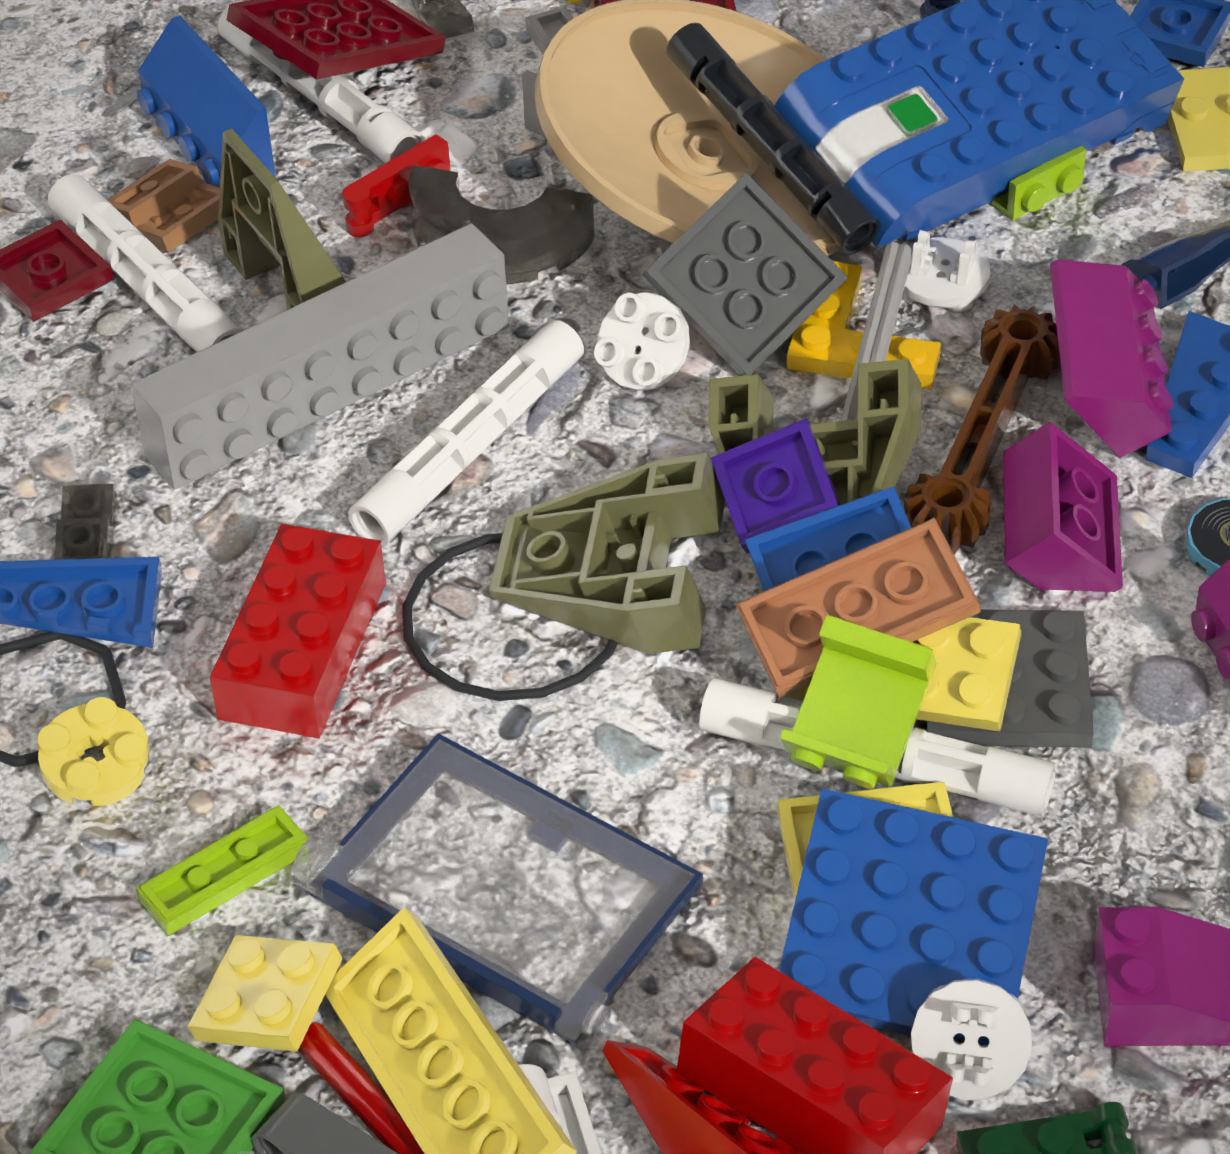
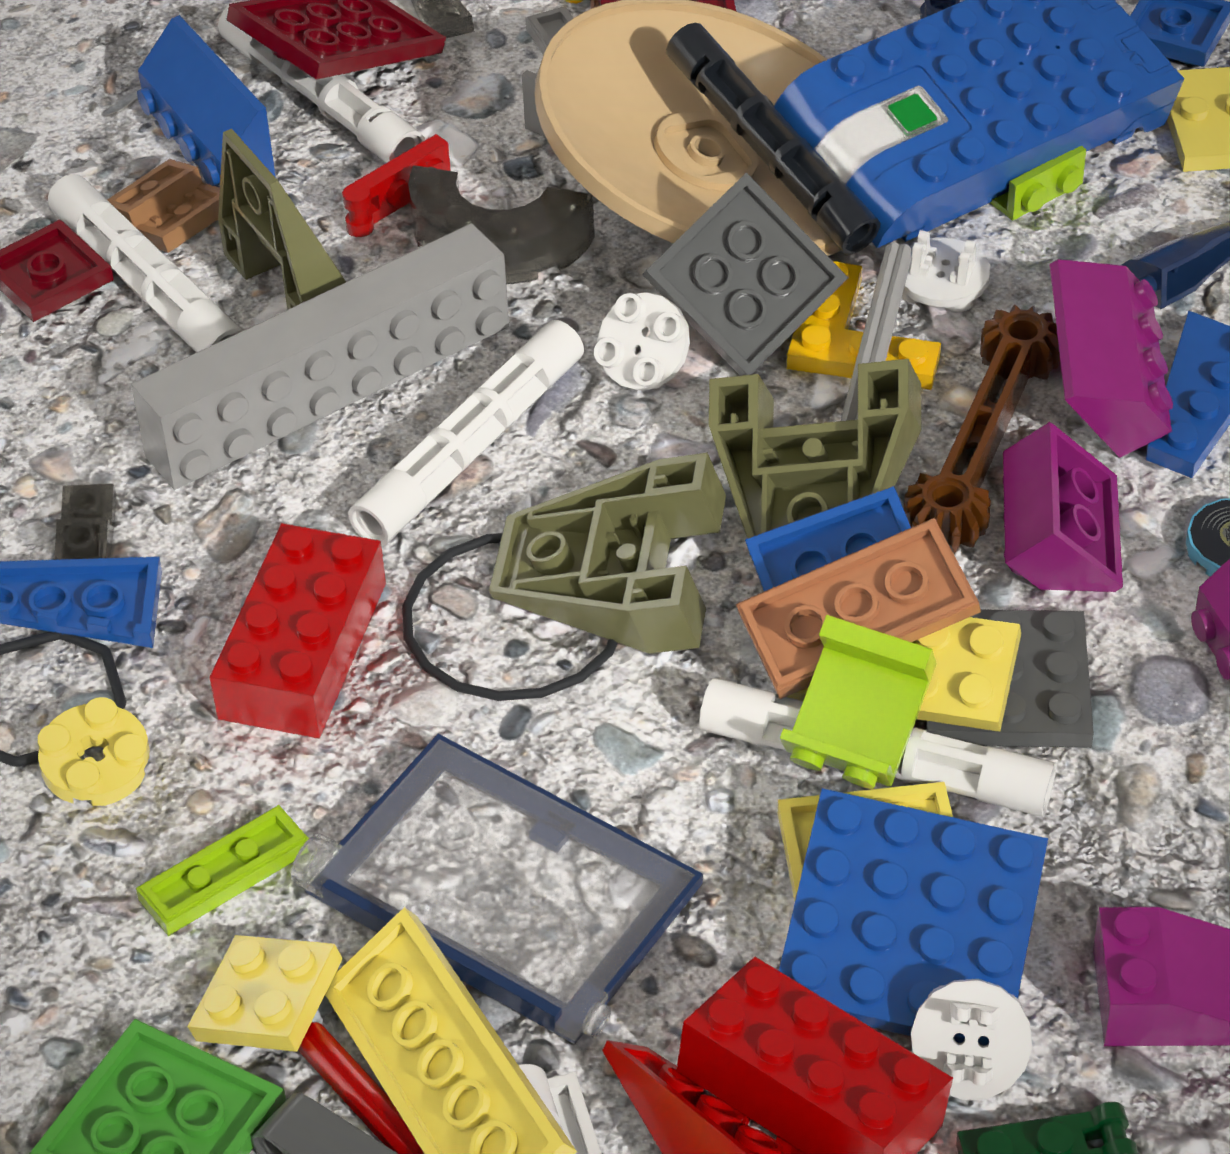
dark purple plate [711,419,840,554] -> none

